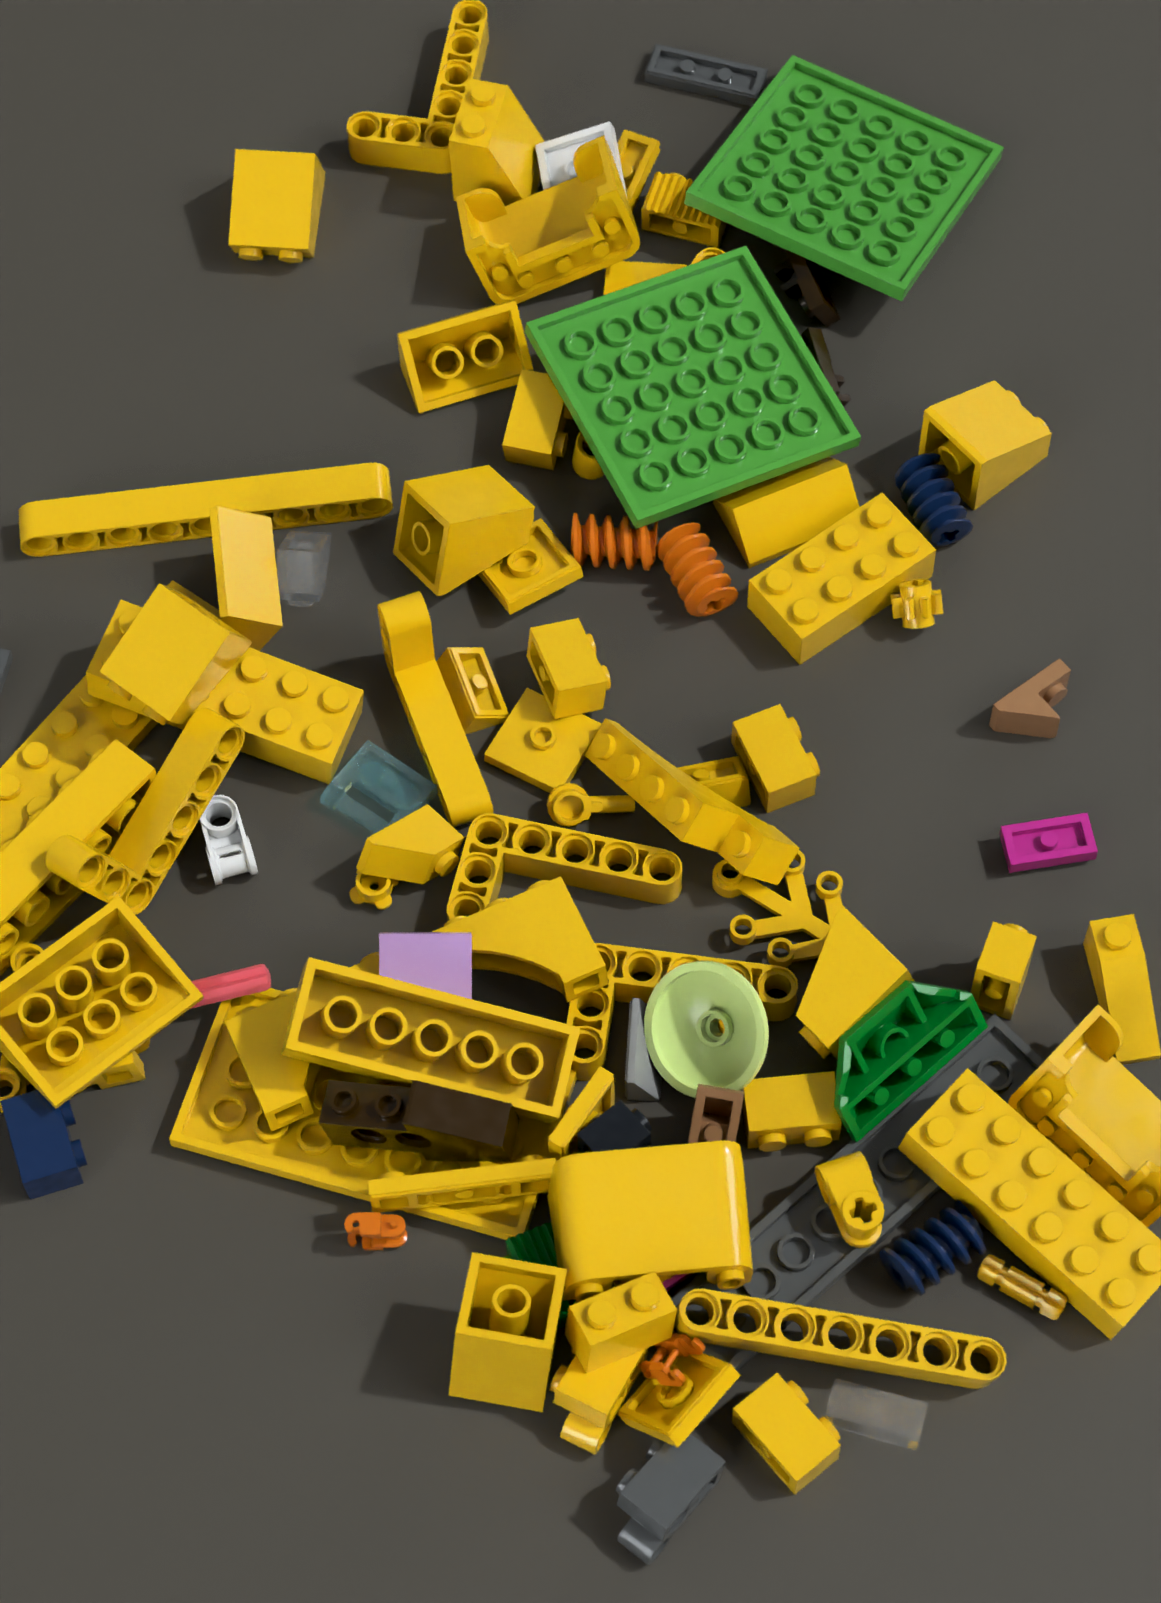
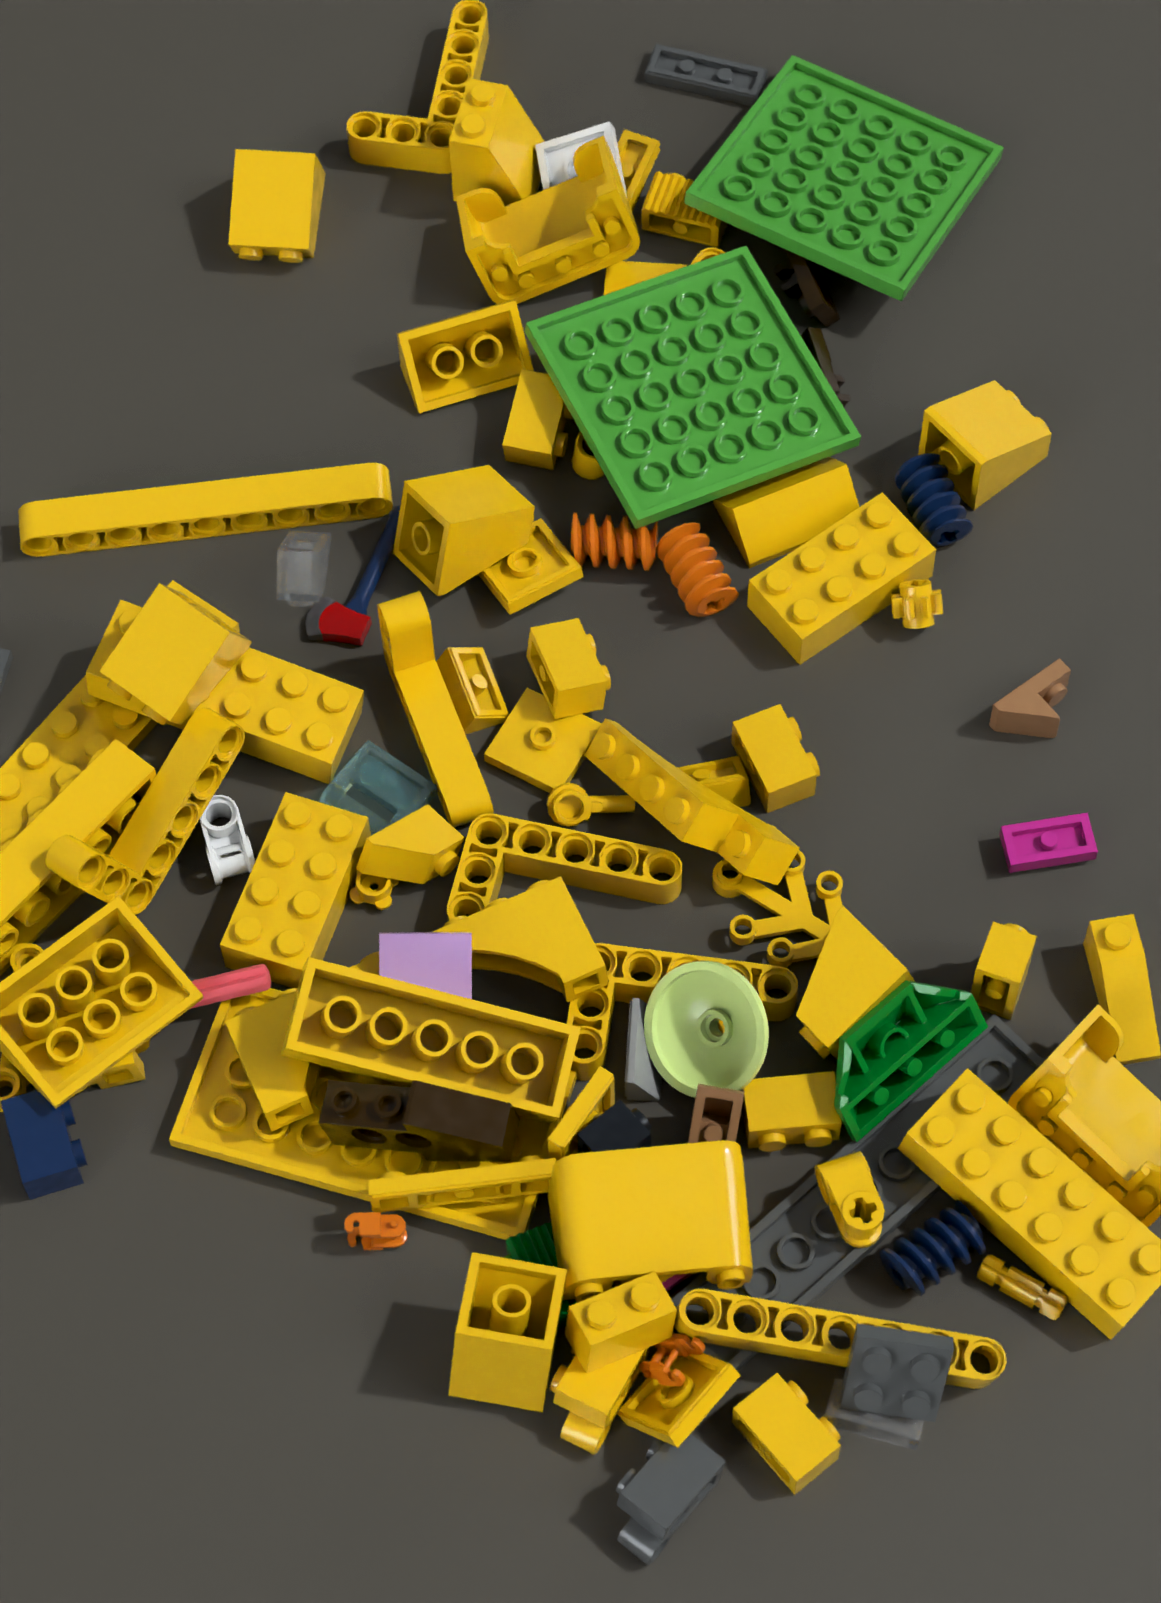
yellow slope [209,506,283,651] -> none
none -> yellow brick [220,792,371,988]
none -> piece [305,506,400,646]
none -> dark grey plate [840,1323,954,1422]

